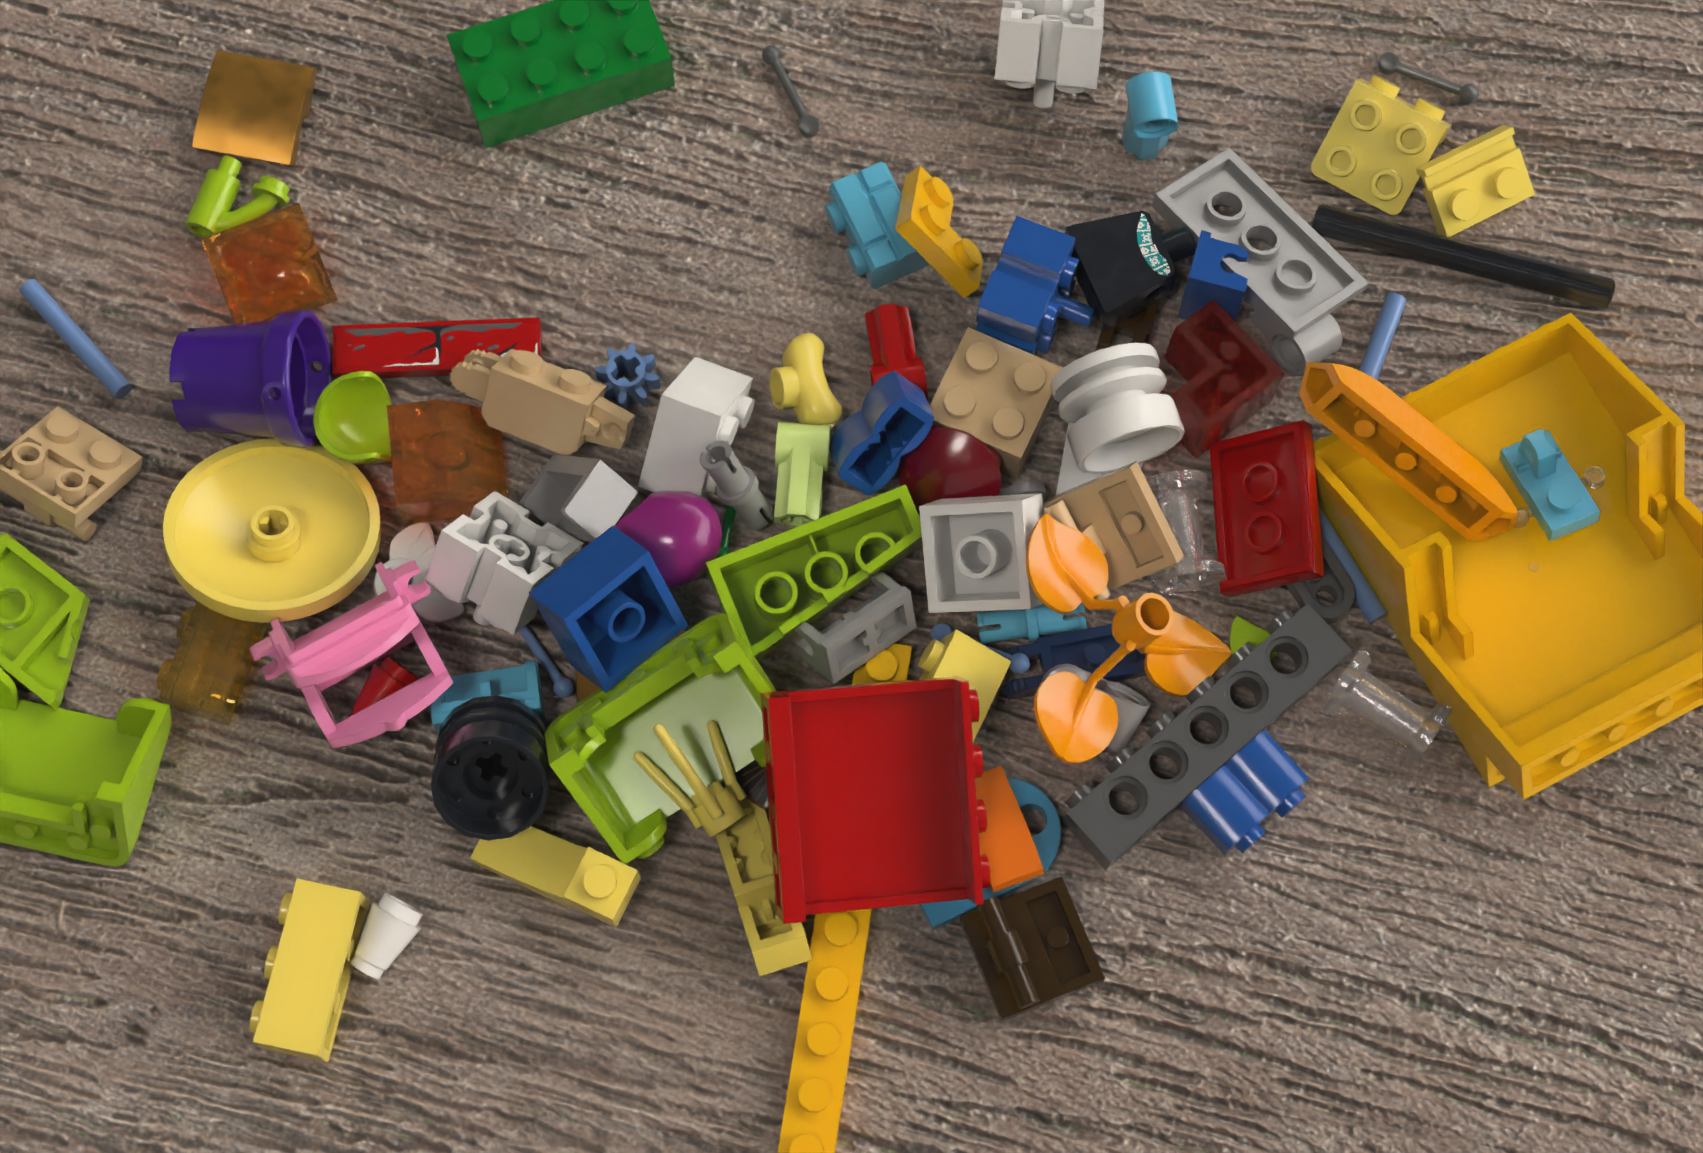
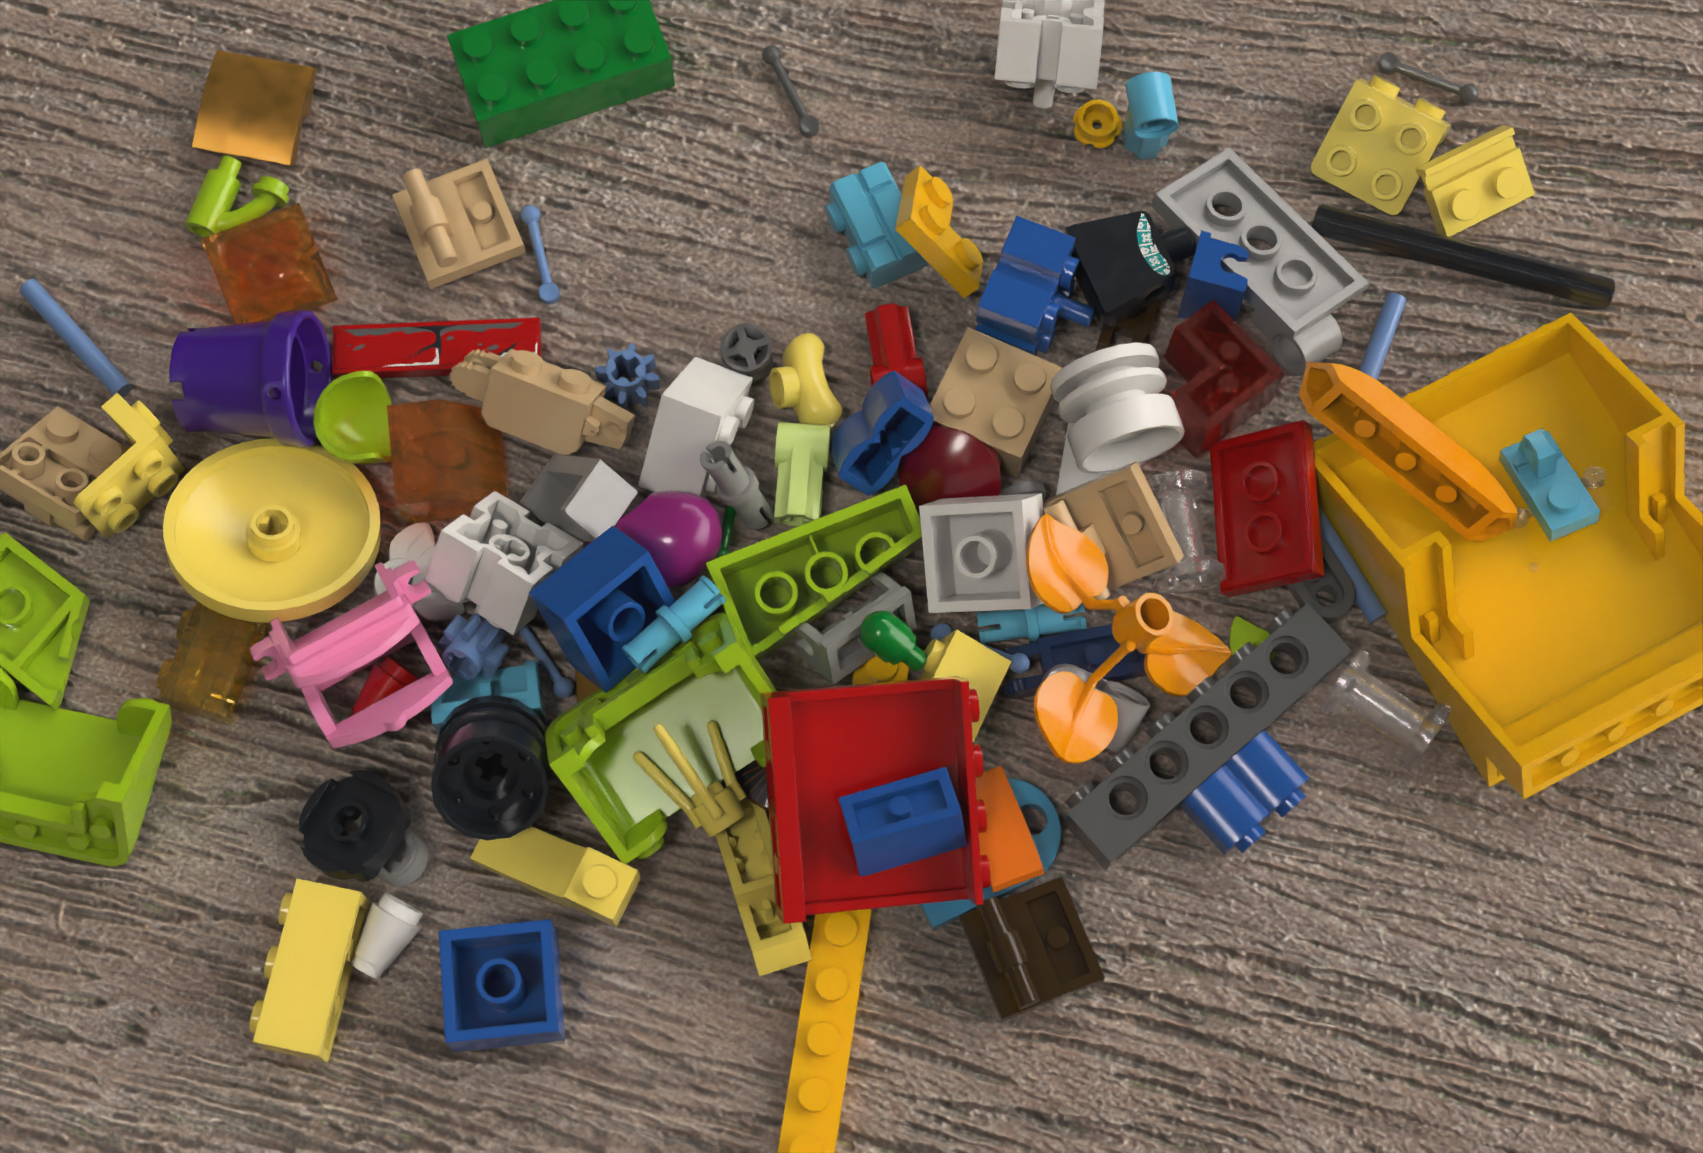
none -> light yellow bracket [74,393,185,538]
none -> black plate [299,770,411,882]
none -> light grey tile [377,830,429,887]
none -> tan plate [392,158,526,290]
none -> medium blue gear [437,614,509,680]
none -> blue brick [438,919,566,1052]
none -> medium blue hinge [520,205,560,305]
none -> medium azure pin [621,575,726,674]
none -> flat silver wheel [720,323,773,386]
none -> blue panel [838,767,967,876]
none -> green cylinder [859,610,928,672]
none -> yellow plate [1073,99,1122,149]

